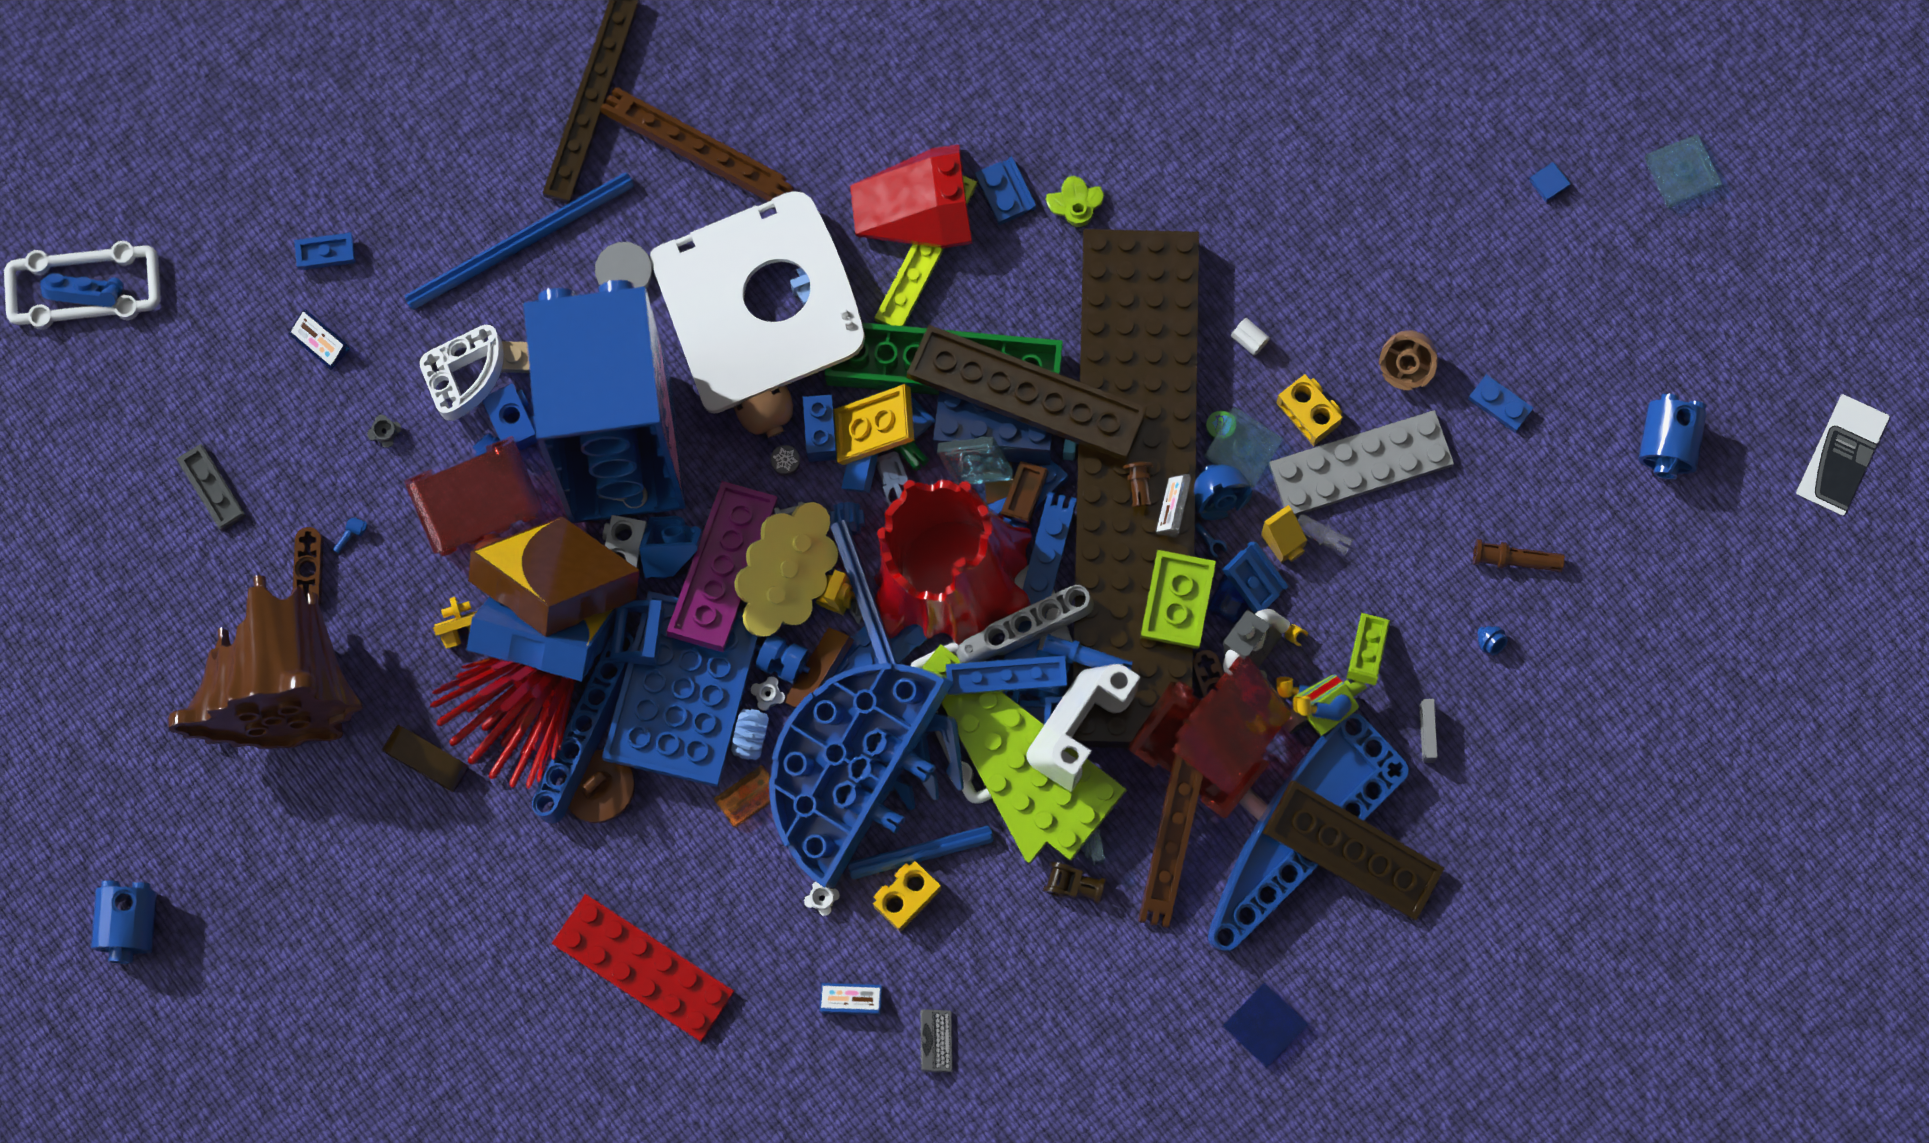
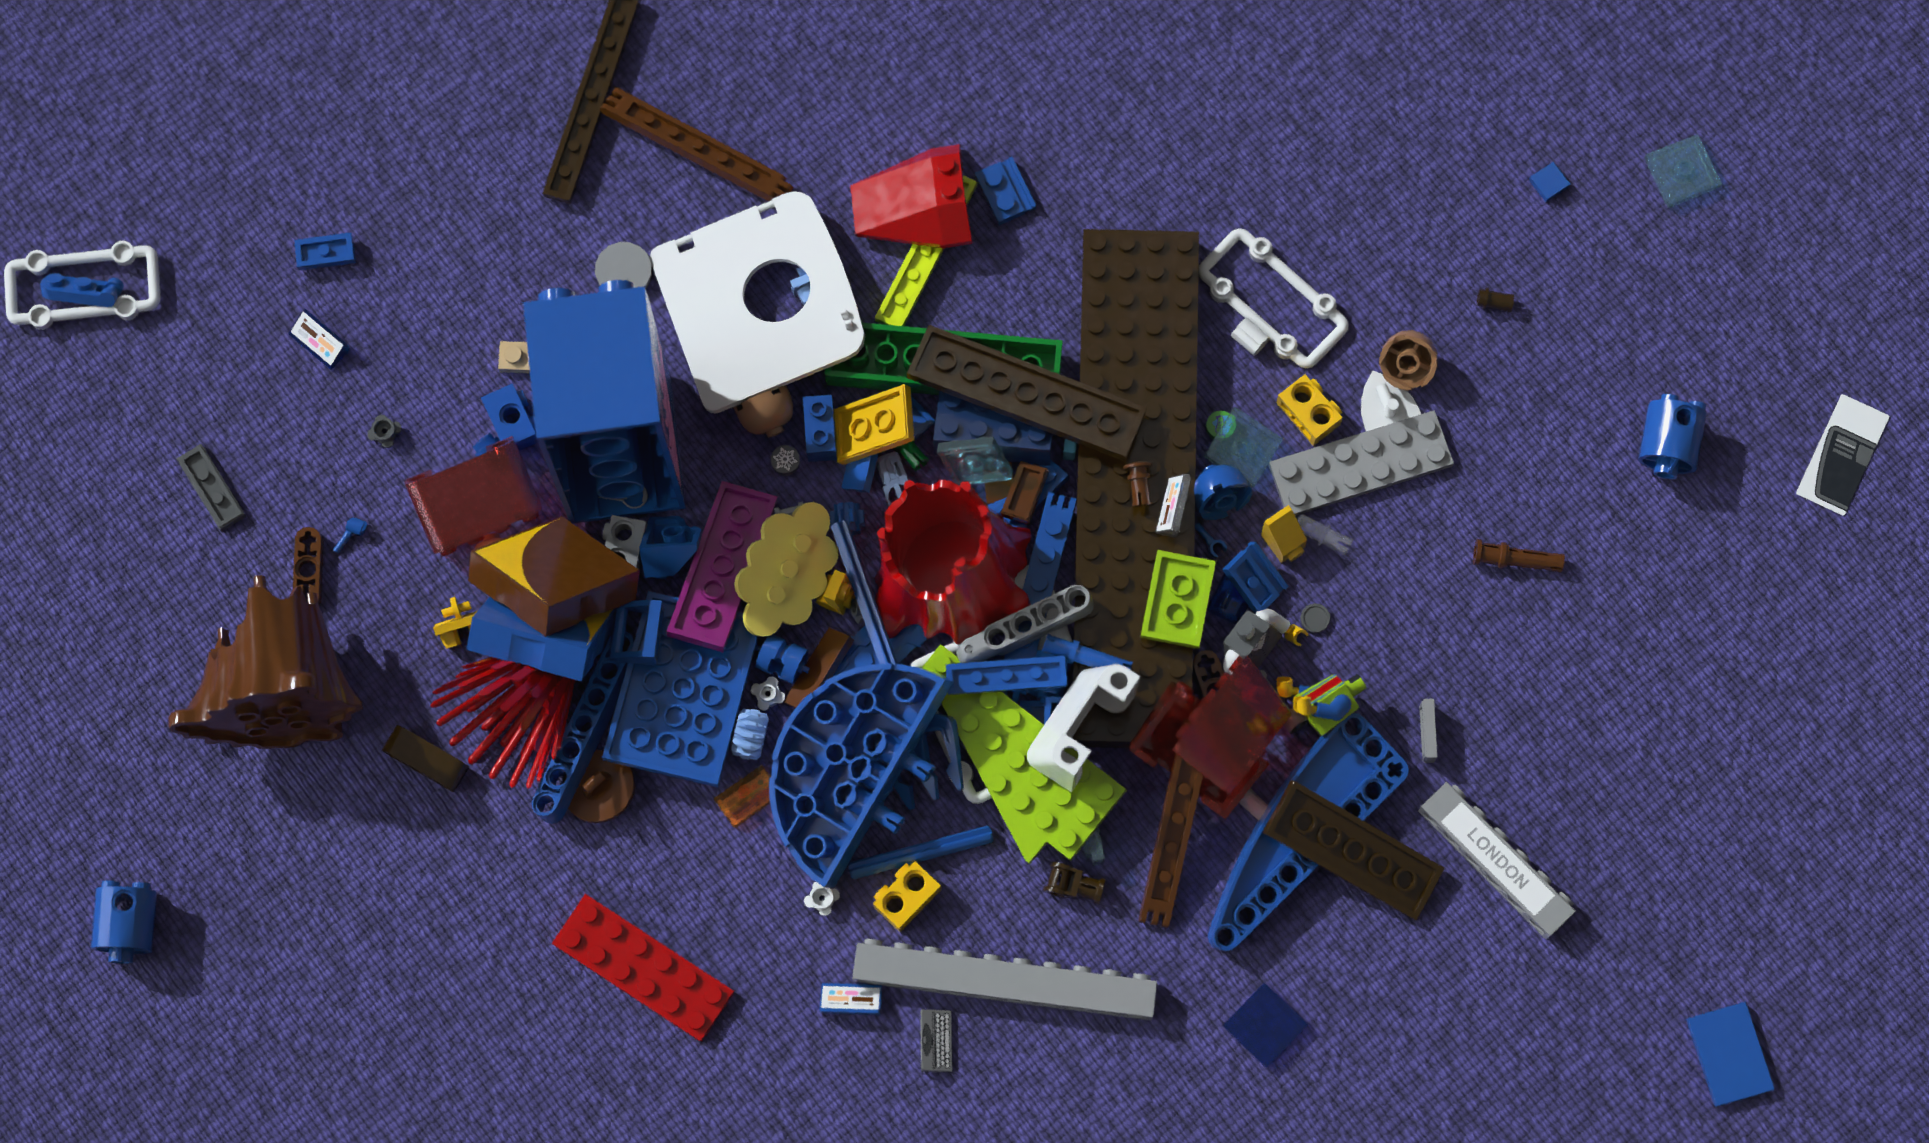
blue axle [405,173,634,310] -> none
white beam [420,325,504,421] -> none
lime plate [1046,176,1104,227] -> none
lime tile [1347,613,1390,686] -> none
blue plate [1468,374,1533,433] -> none
blue plate [1478,626,1508,655] -> none
none -> light grey brick [852,939,1157,1020]
none -> white bar [1198,228,1349,368]
none -> dark grey piece [1300,603,1330,633]
none -> white shield [1361,371,1421,431]
none -> brick [1418,782,1575,940]
none -> dark brown pin [1476,287,1514,312]
none -> blue tile [1686,1002,1775,1107]

